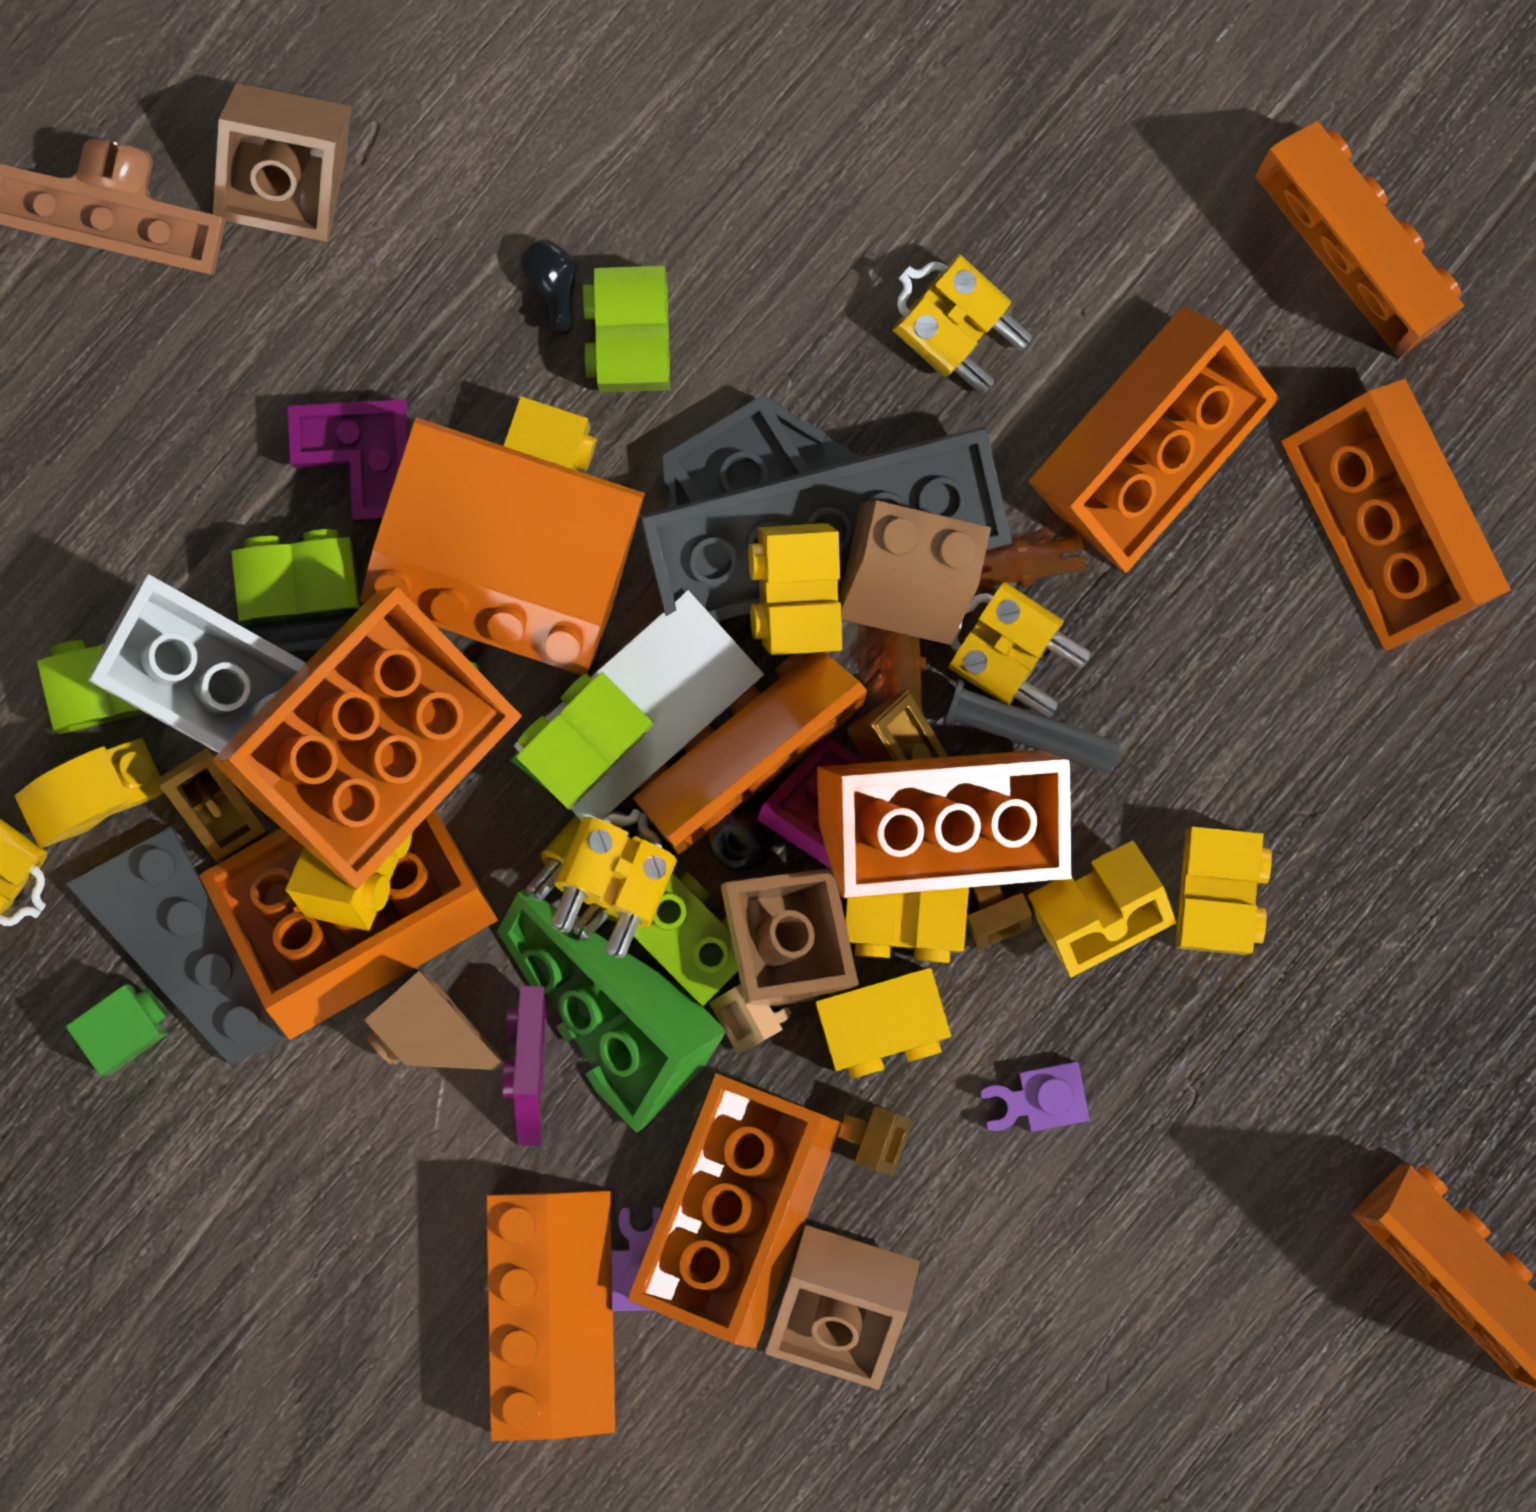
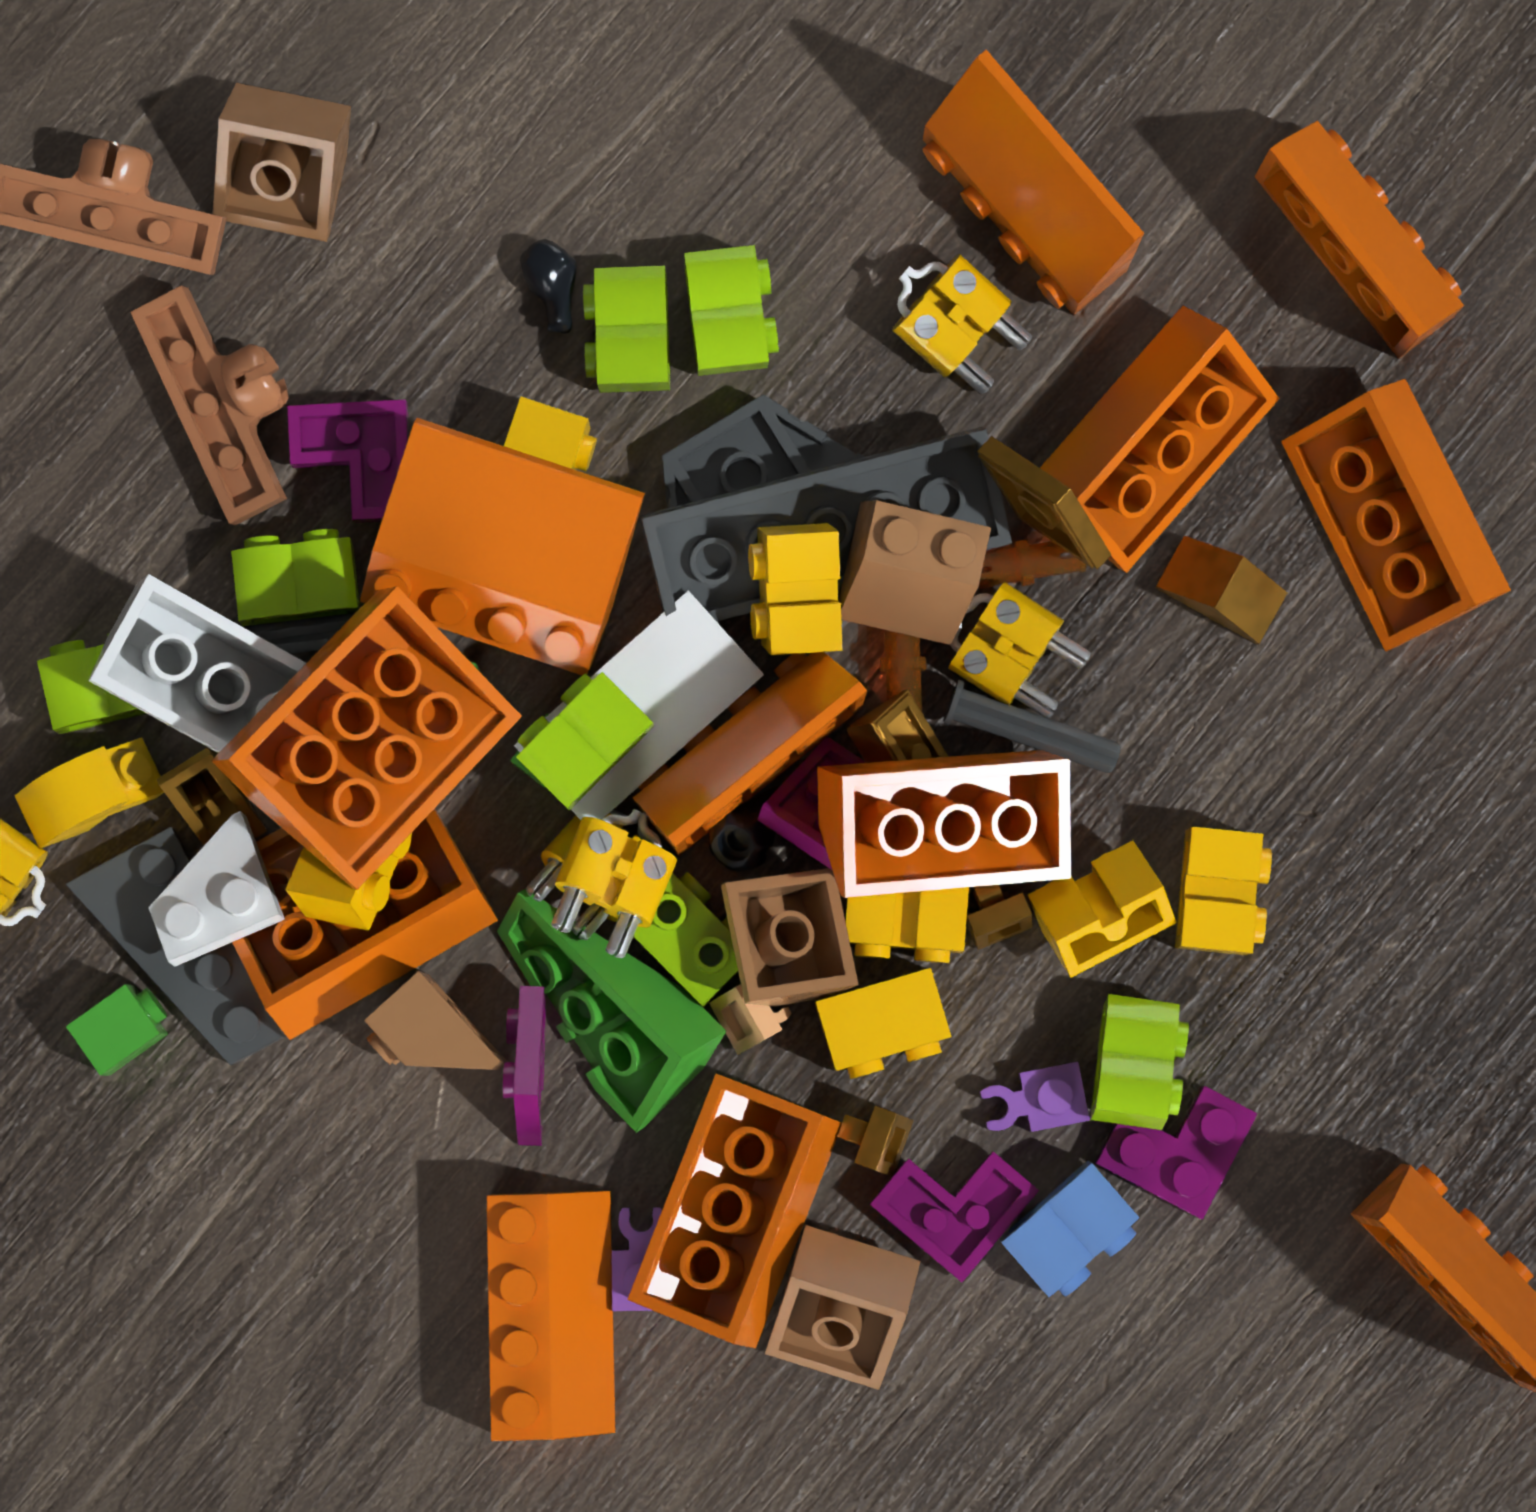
none -> nougat plate [130,285,288,525]
none -> white wing [149,811,285,967]
none -> lime brick [684,245,779,376]
none -> magenta plate [869,1151,1039,1283]
none -> orange slope [922,50,1144,316]
none -> pearl gold tile [978,436,1111,570]
none -> medium blue brick [999,1160,1140,1297]
none -> lime brick [1091,994,1189,1130]
none -> magenta plate [1095,1086,1257,1220]
none -> pearl gold slope [1155,535,1288,645]

